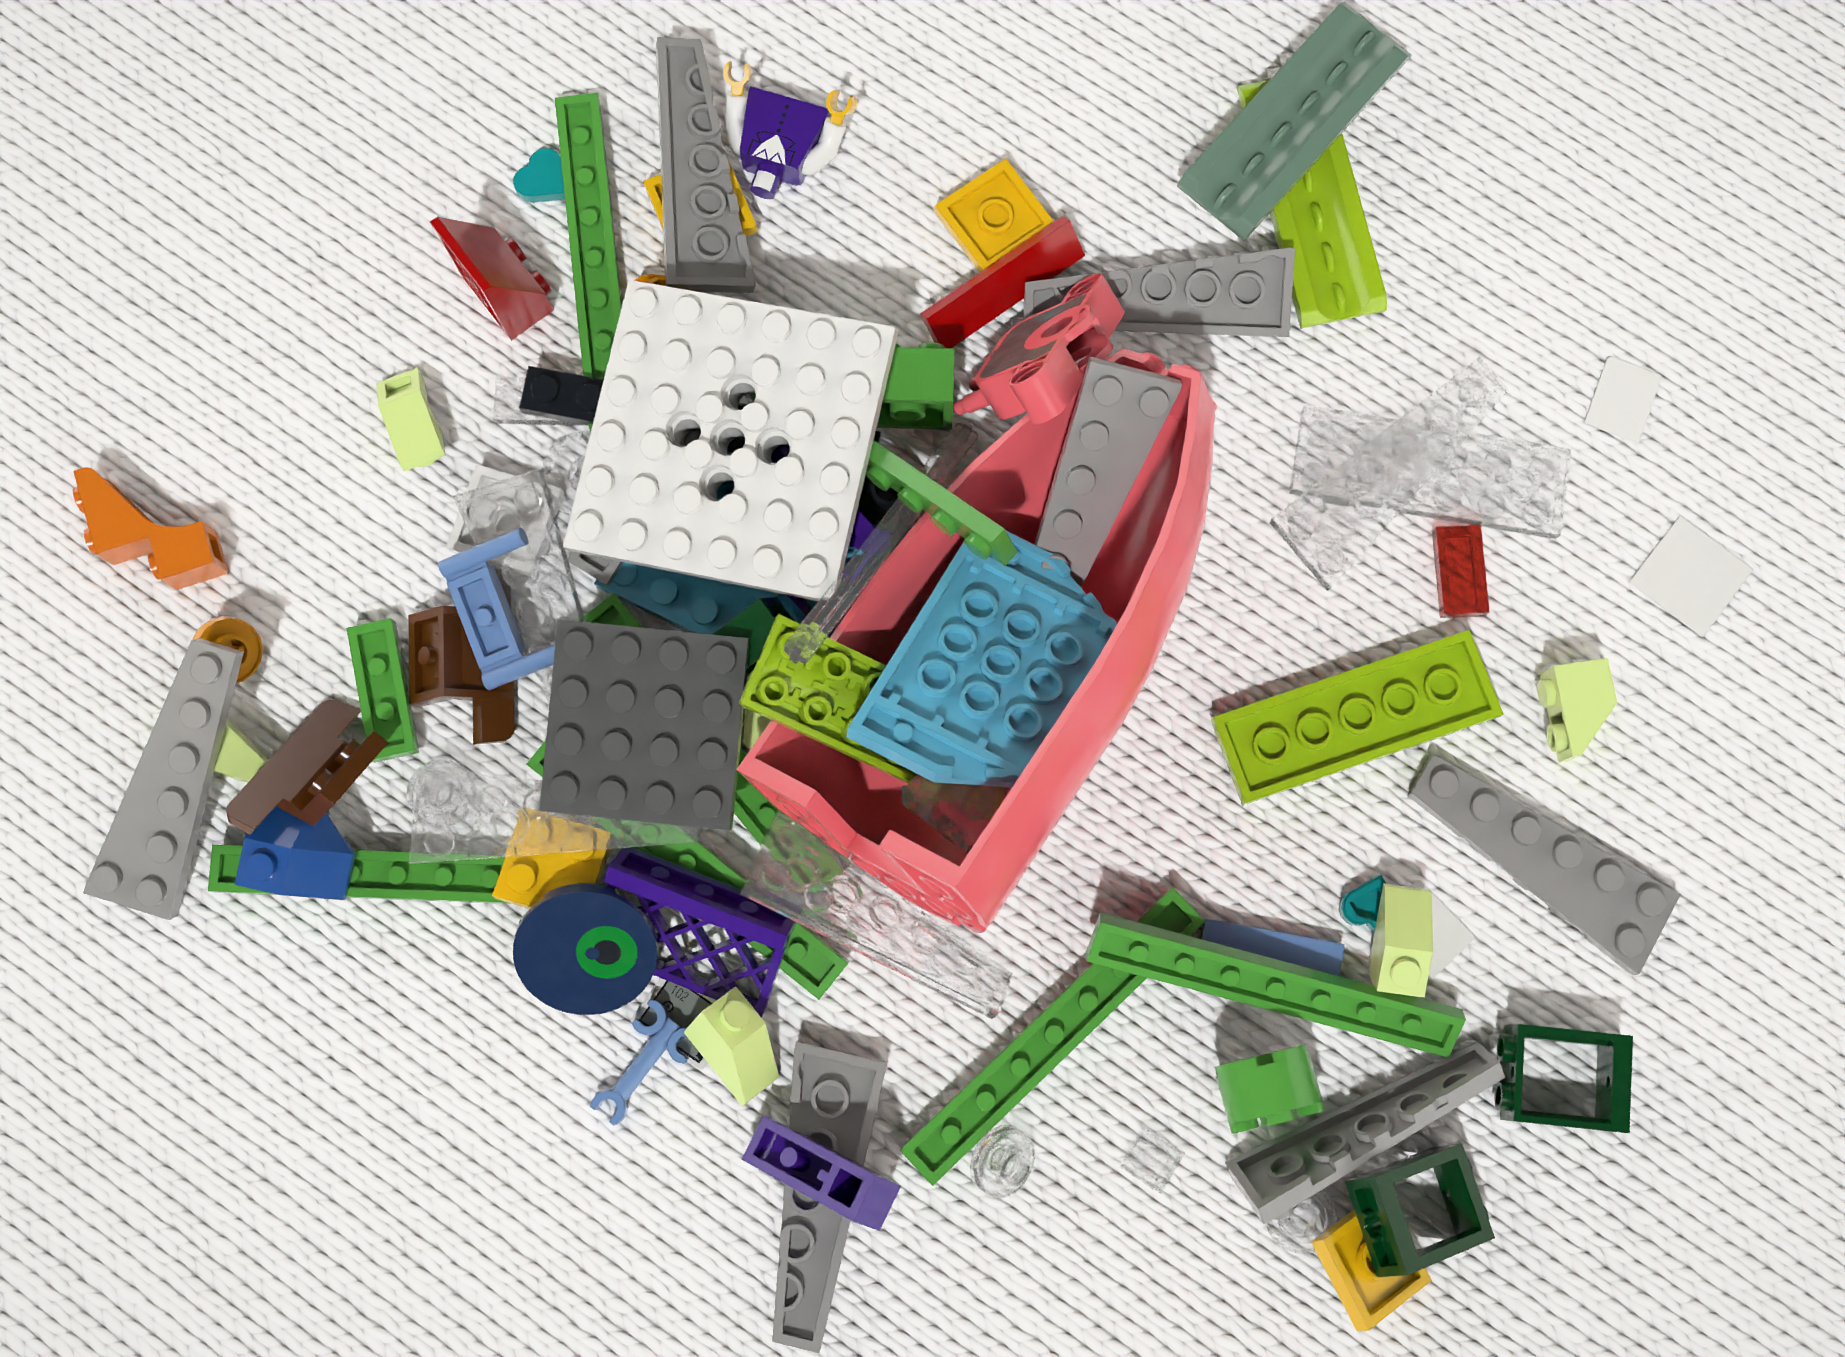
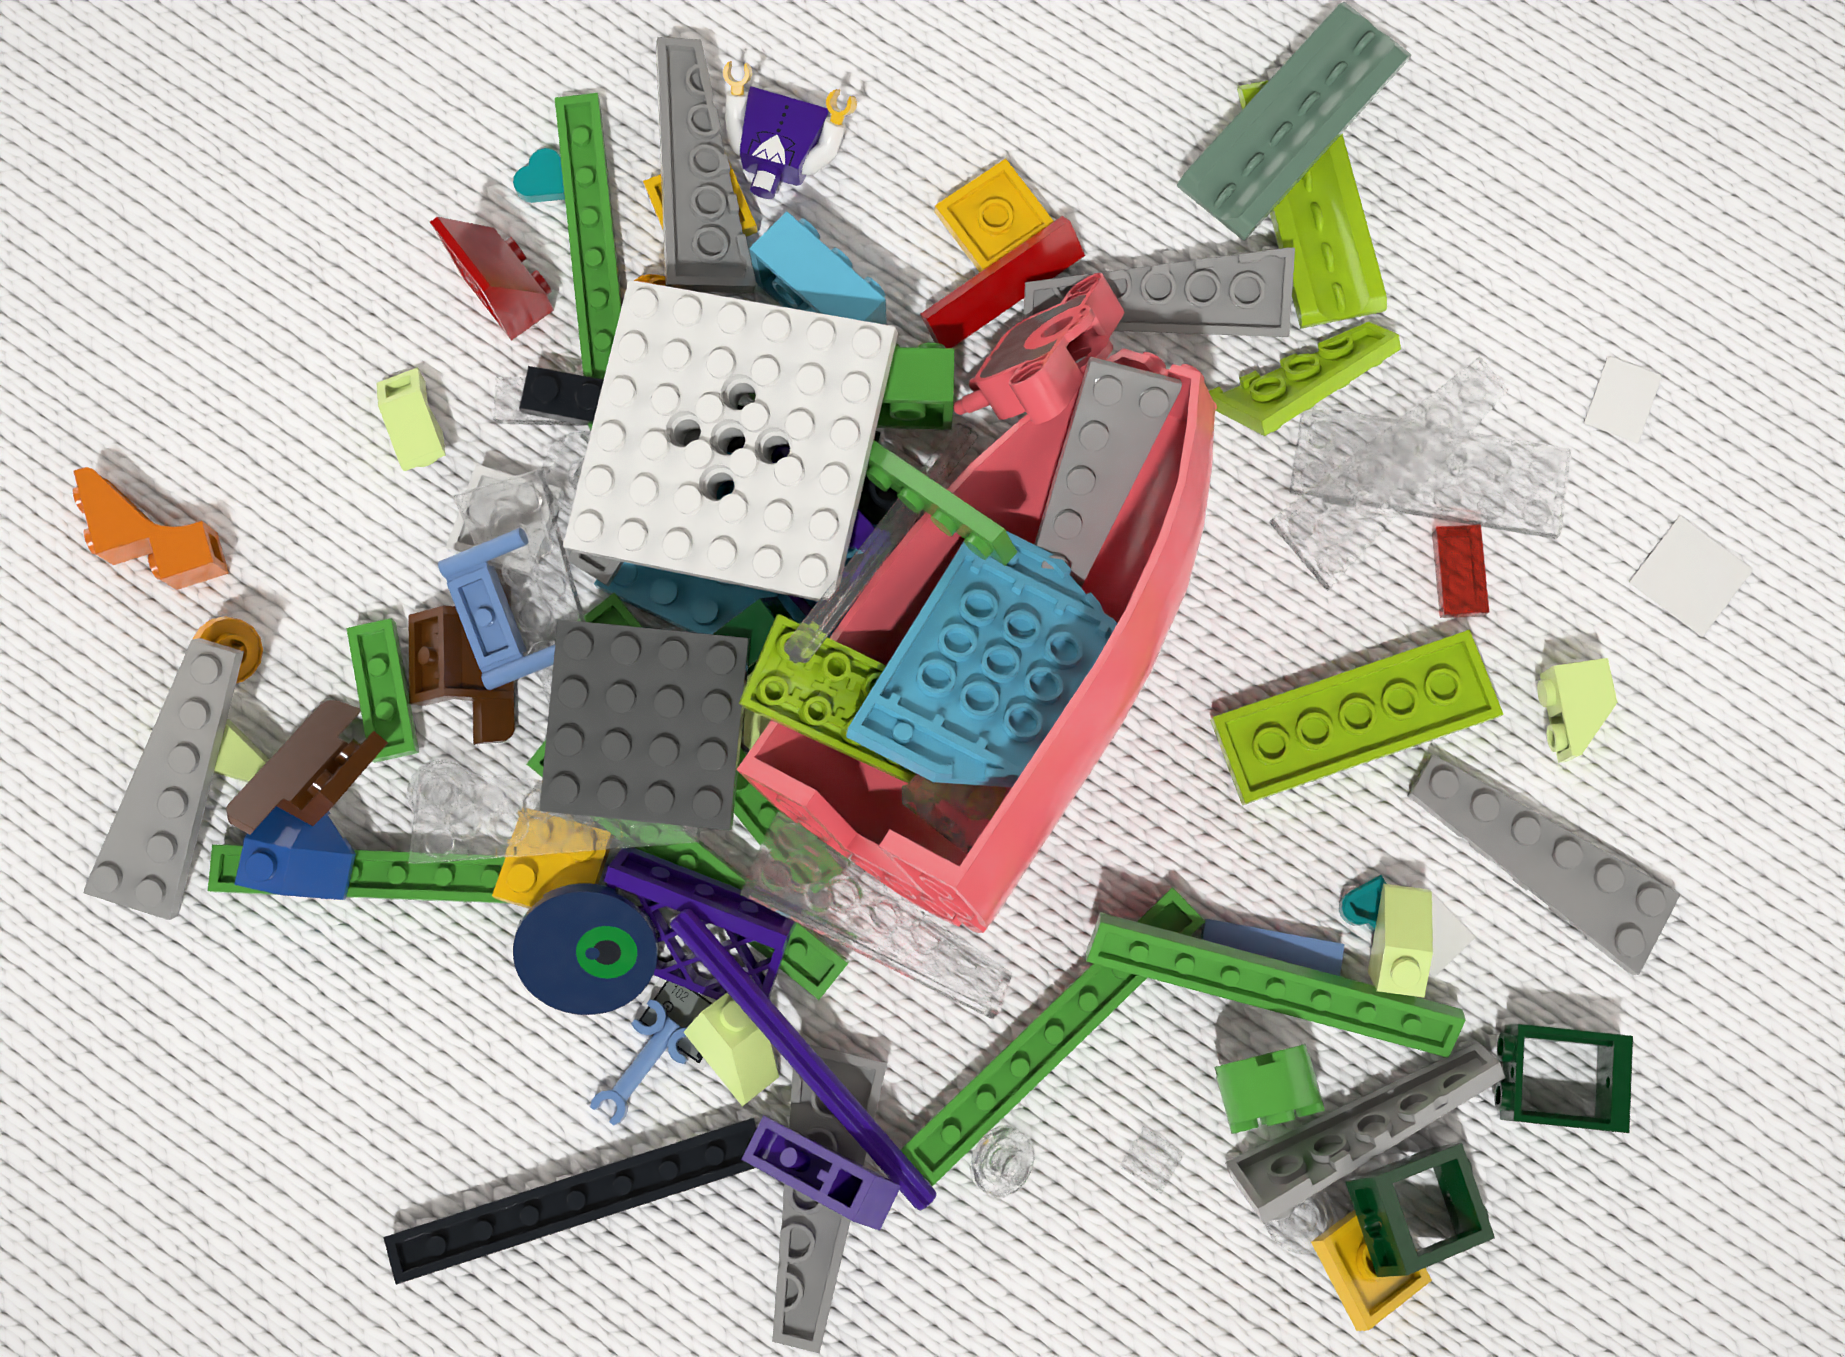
none -> black plate [383,1117,758,1285]
none -> dark purple axle [670,908,937,1211]
none -> medium azure brick [749,211,887,325]
none -> lime wing [1209,321,1401,436]

